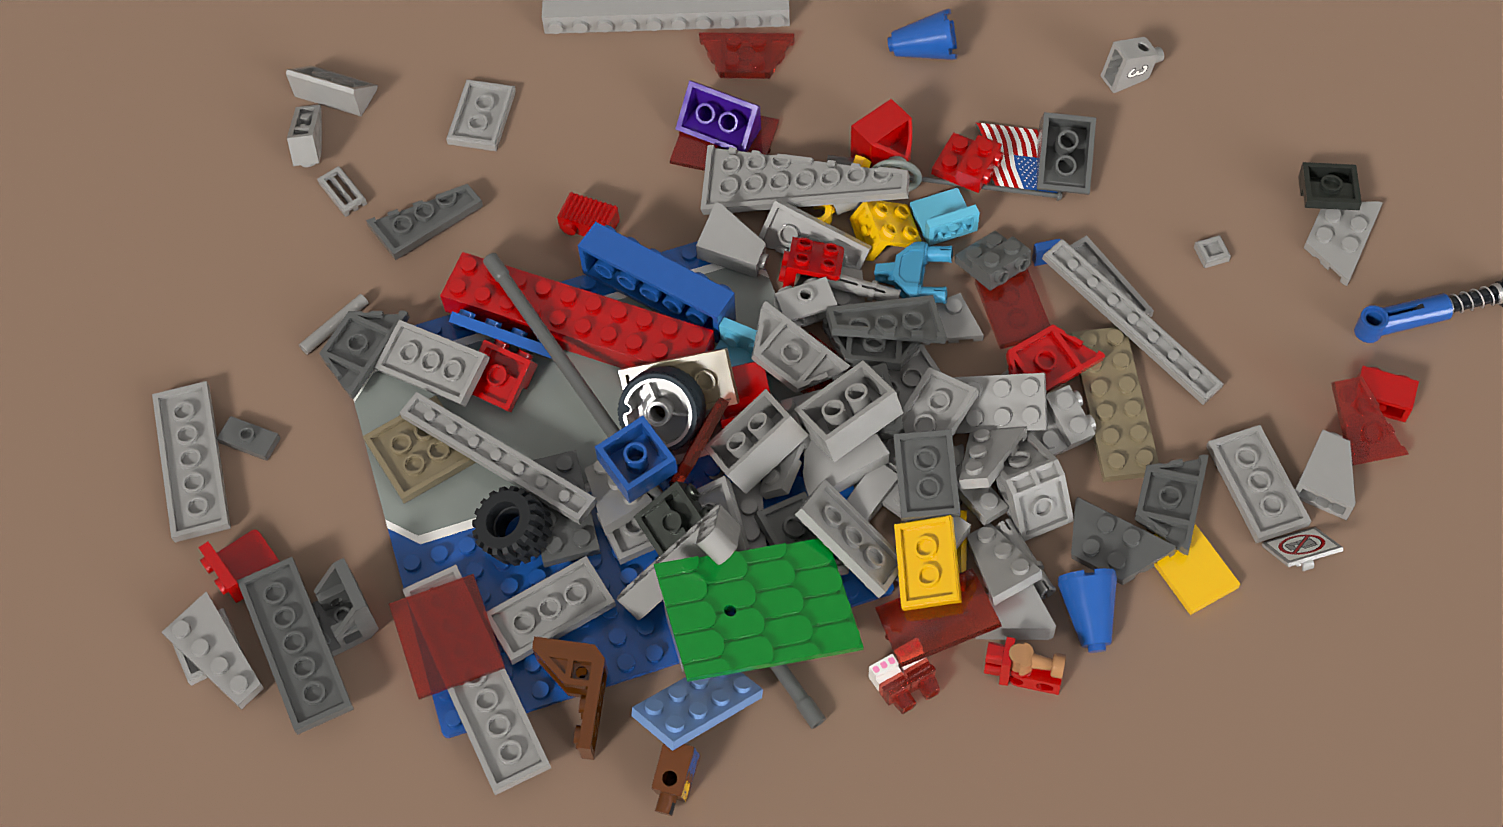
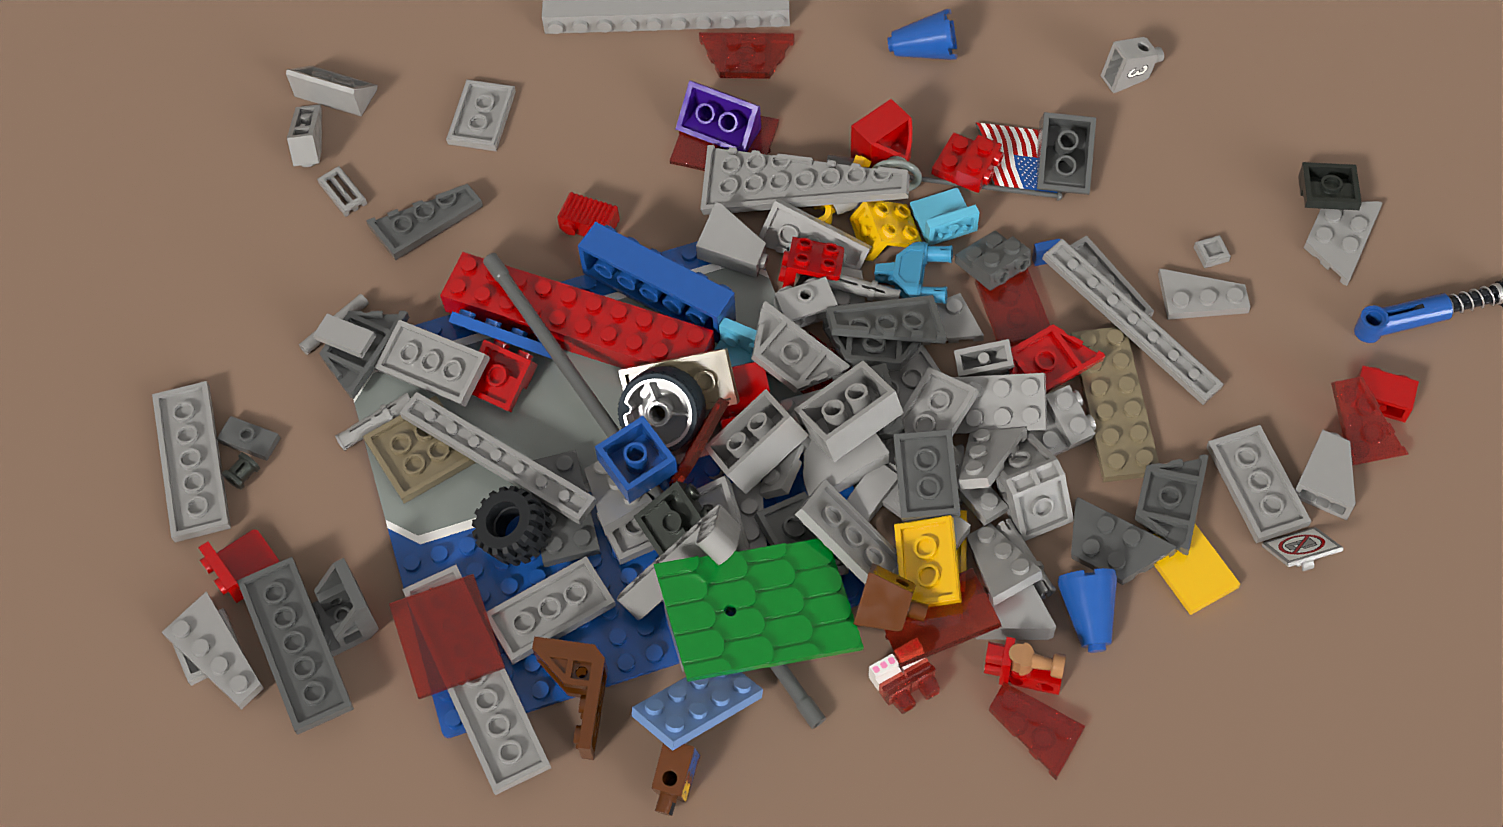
none -> pearl dark grey bush [222,452,260,490]
none -> light grey tile [313,314,376,358]
none -> light grey pin [335,392,411,451]
none -> reddish brown torso [854,563,929,631]
none -> light grey slope [954,339,1014,377]
none -> clear red wing [989,682,1085,780]
none -> light grey wing [1158,268,1251,320]

